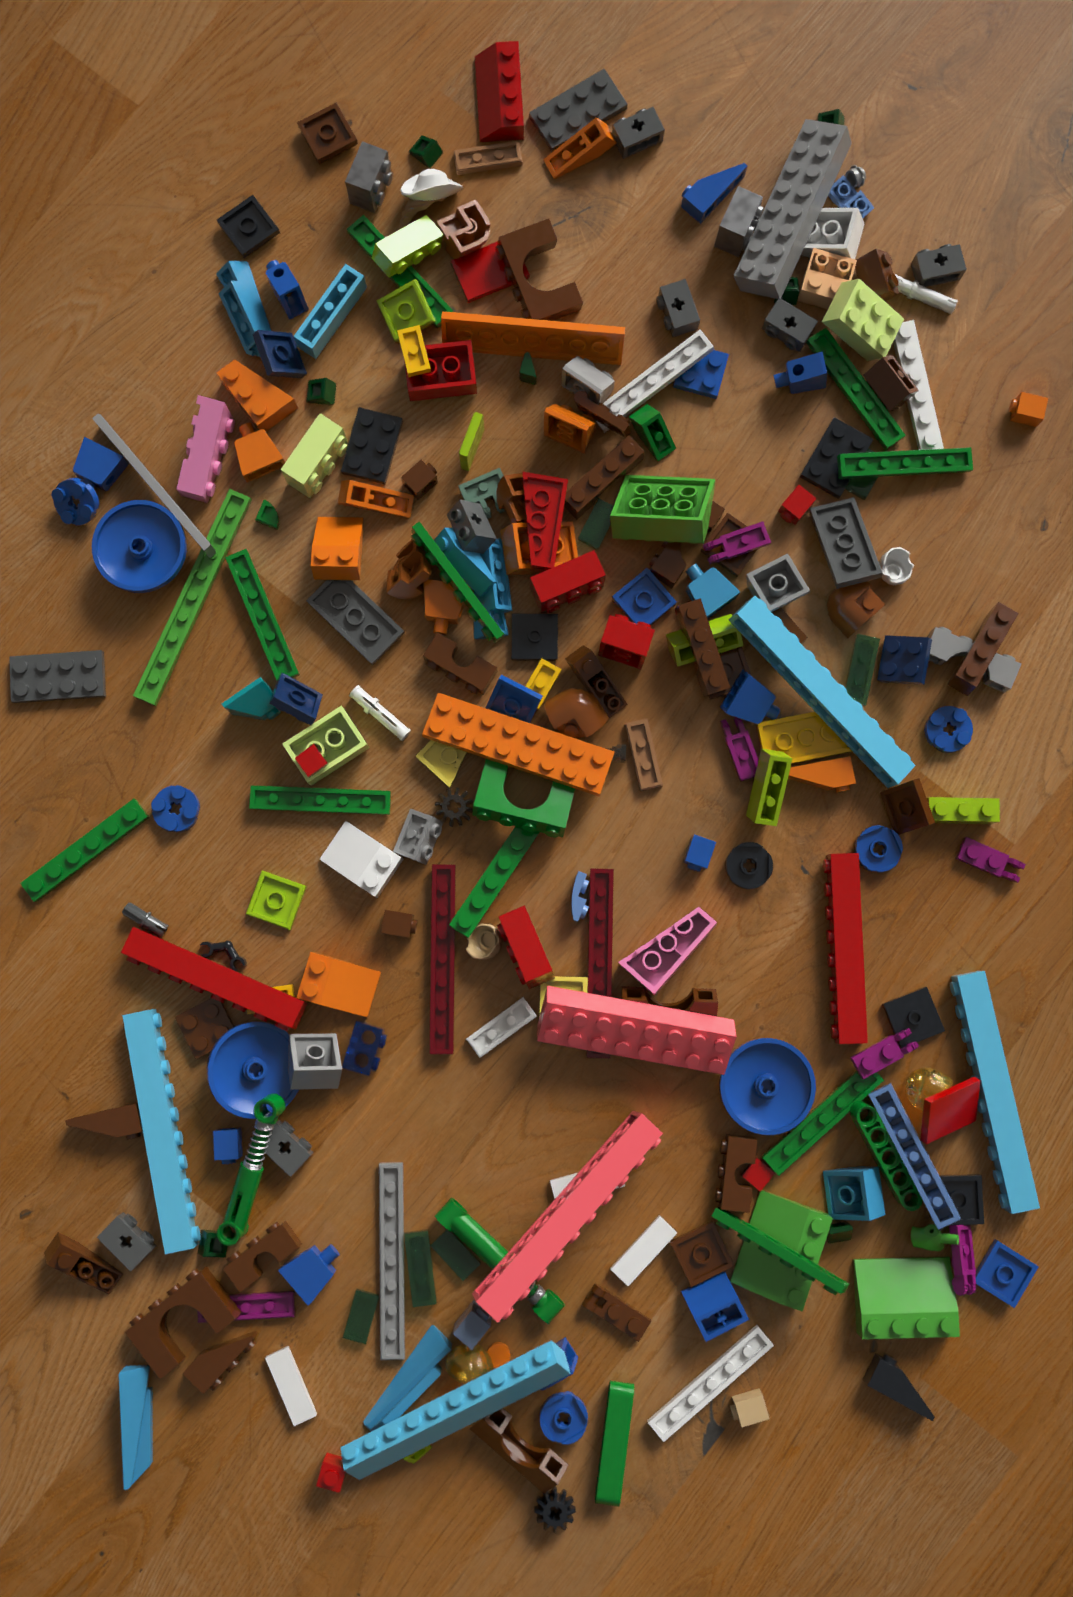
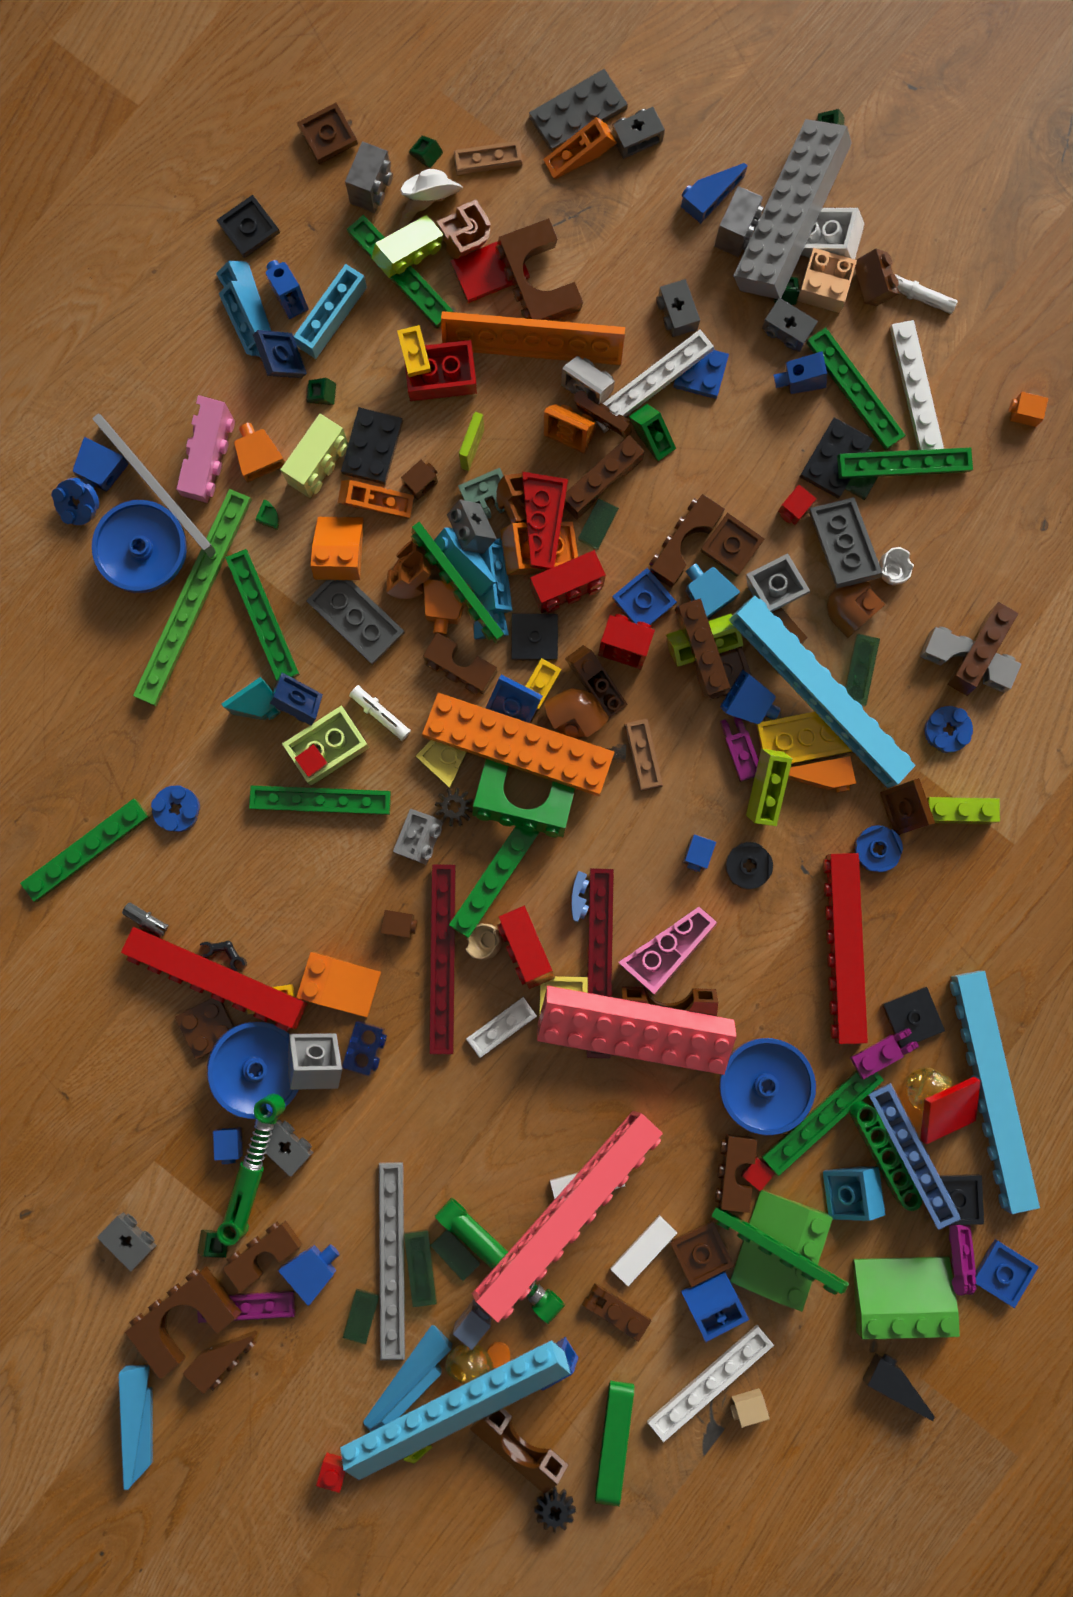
dark grey plate [9,650,106,703] -> none
reddish brown slope [44,1232,123,1295] -> none
reddish brown slope [65,1102,143,1140] -> none
medium azure brick [122,1009,201,1254] -> none
orange wedge [217,359,298,431] -> none
lime tile [246,870,307,930] -> none
white tile [265,1346,317,1426] -> none
white slope [320,821,404,898] -> none
lime tile [377,279,436,343] -> none
red slope [475,41,524,142] -> none
dark green slope [519,352,536,385] -> none
blue plate [540,1391,588,1445] -> none
bright green slope [610,475,715,544] -> none
magenta hinge [703,522,771,564] -> none
yellowish green brick [822,279,904,361] -> none
dark green slope [827,1222,853,1244] -> none
medium blue slope [828,175,874,219] -> none
light grey plate [845,165,866,188] -> none
reddish brown brick [863,355,919,411] -> none
dark blue plate [877,635,932,685] -> none
dark grey brick [911,244,967,287] -> none
bright green piece [911,1224,959,1251] -> none
magenta hinge [955,837,1026,883] -> none

